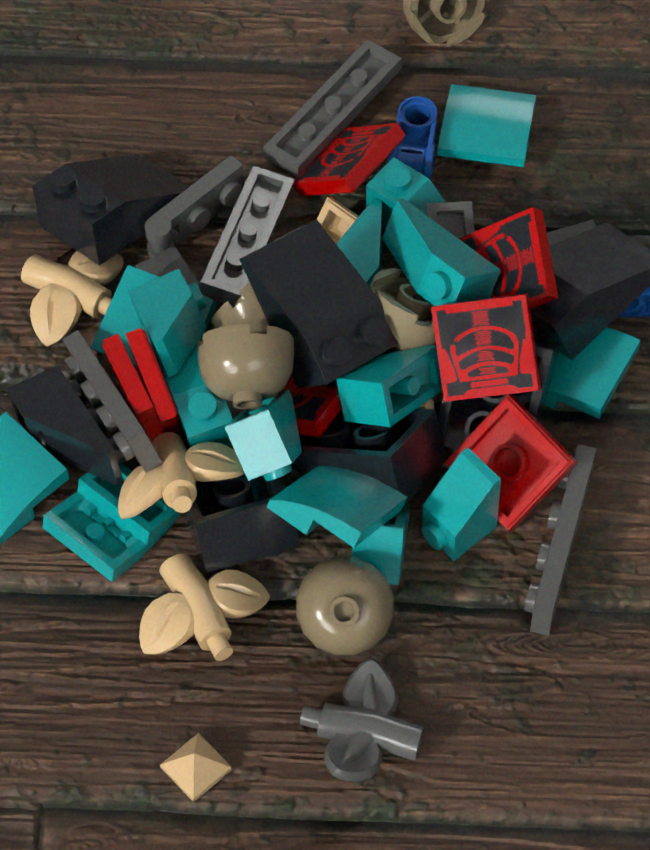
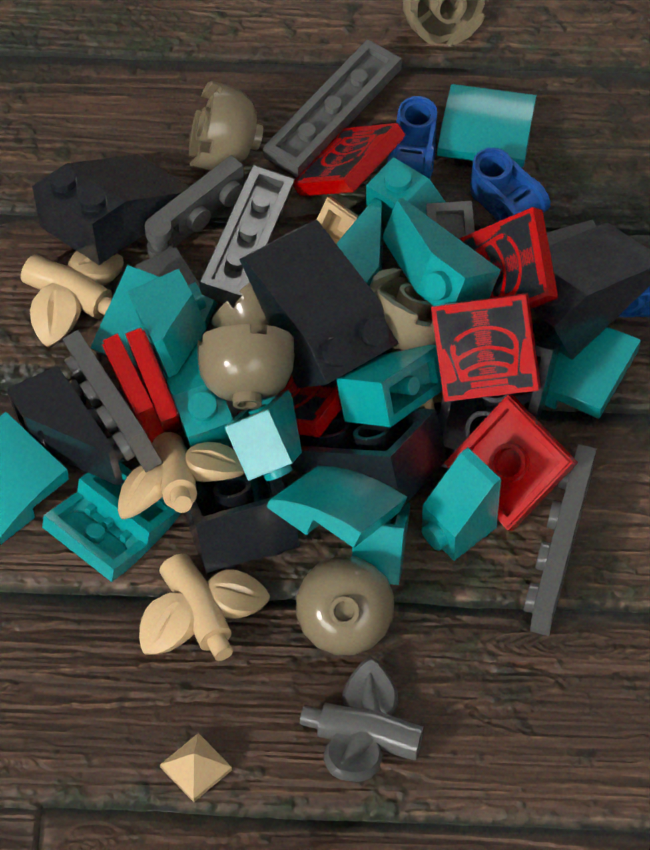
none -> dark tan cylinder [189,81,263,170]
none -> blue piece [470,147,550,222]

